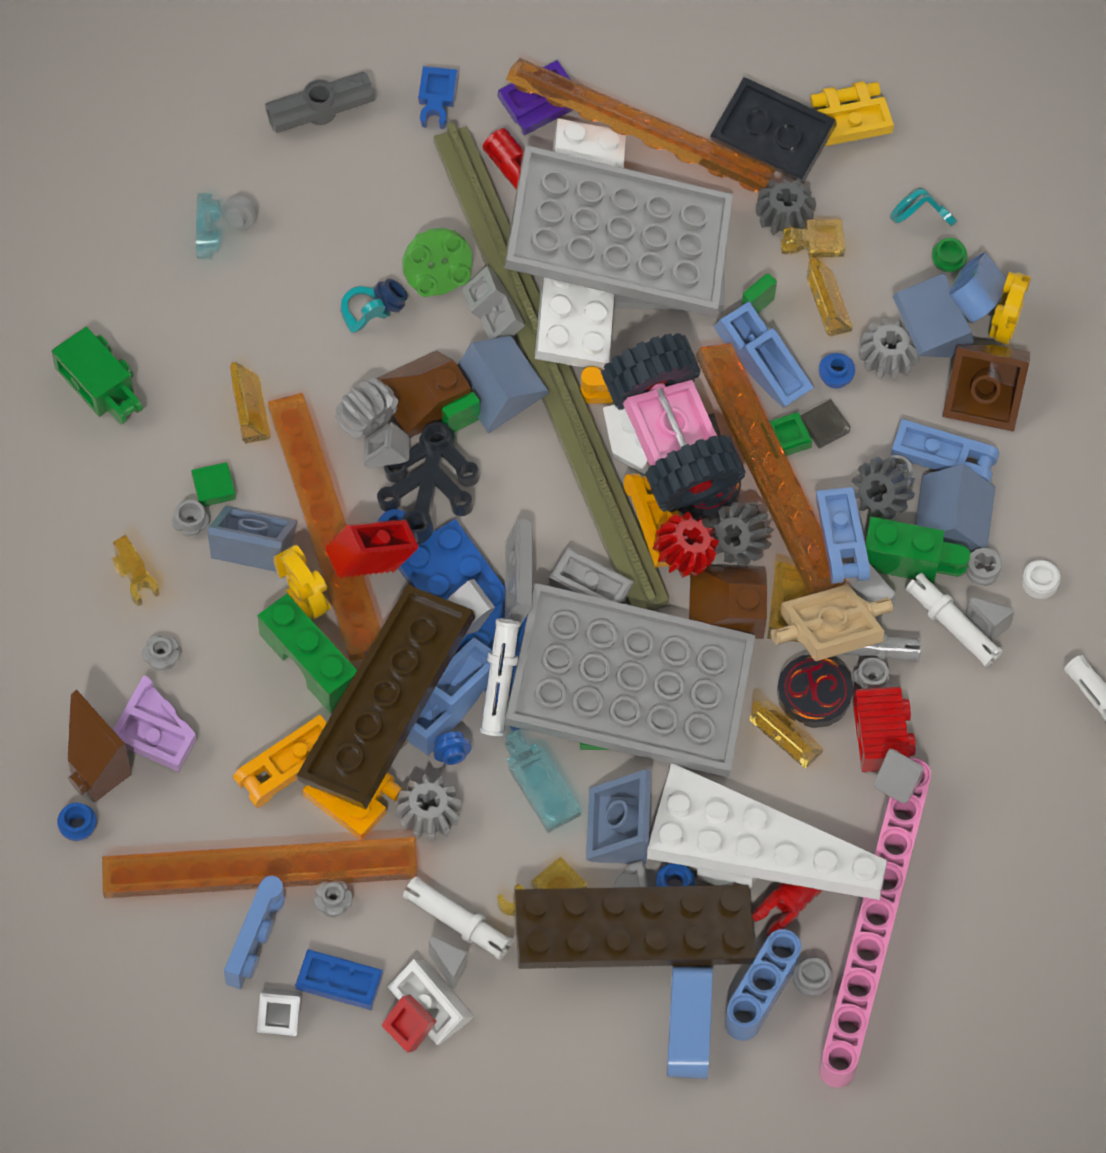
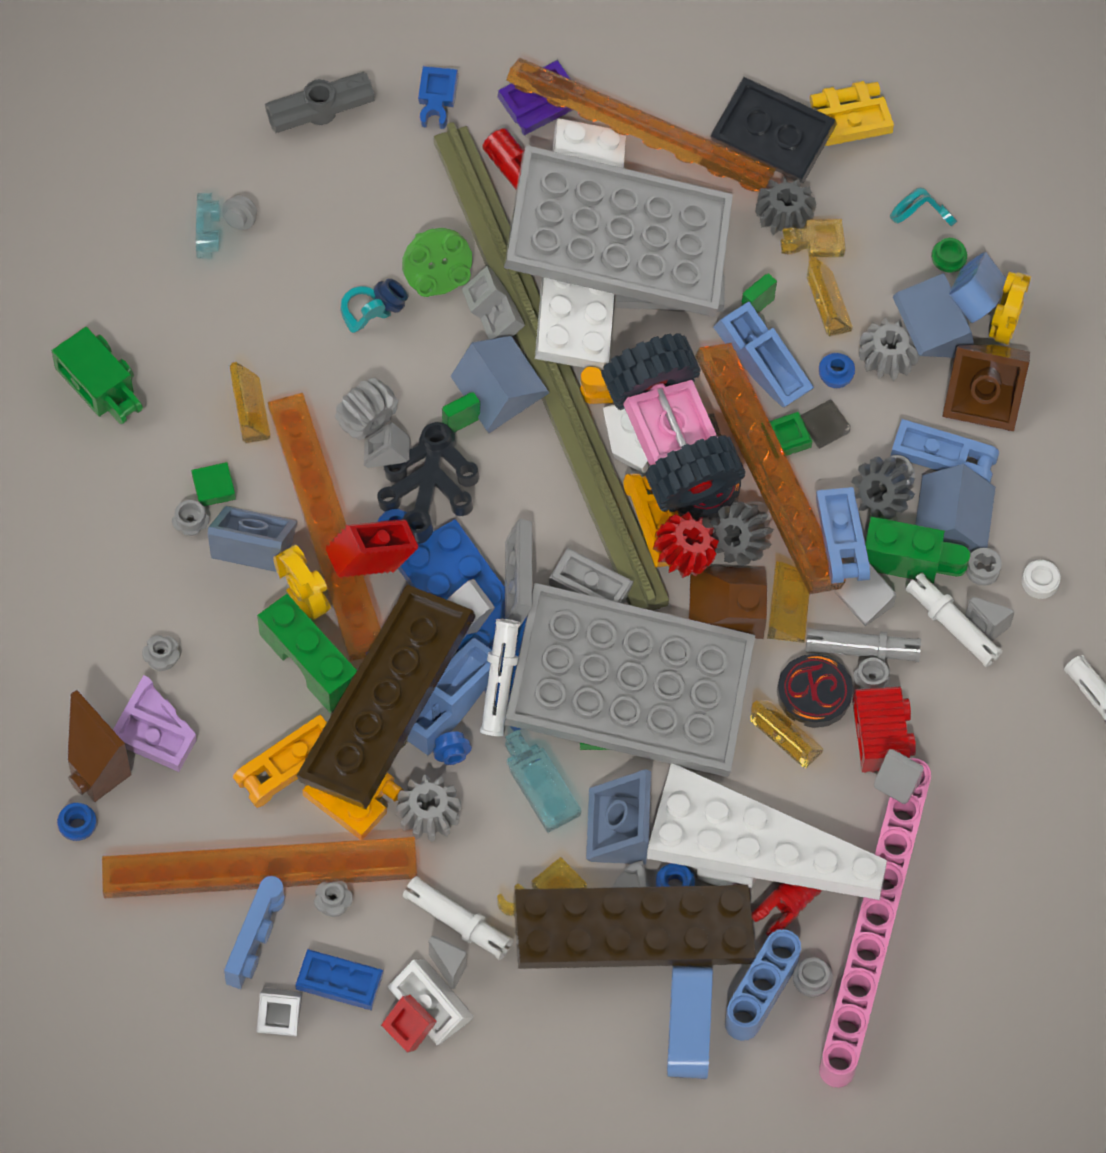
clear yellow plate [111,535,160,606] -> none
reddish brown slope [376,351,471,438] -> none
tan plate [771,584,893,661] -> none

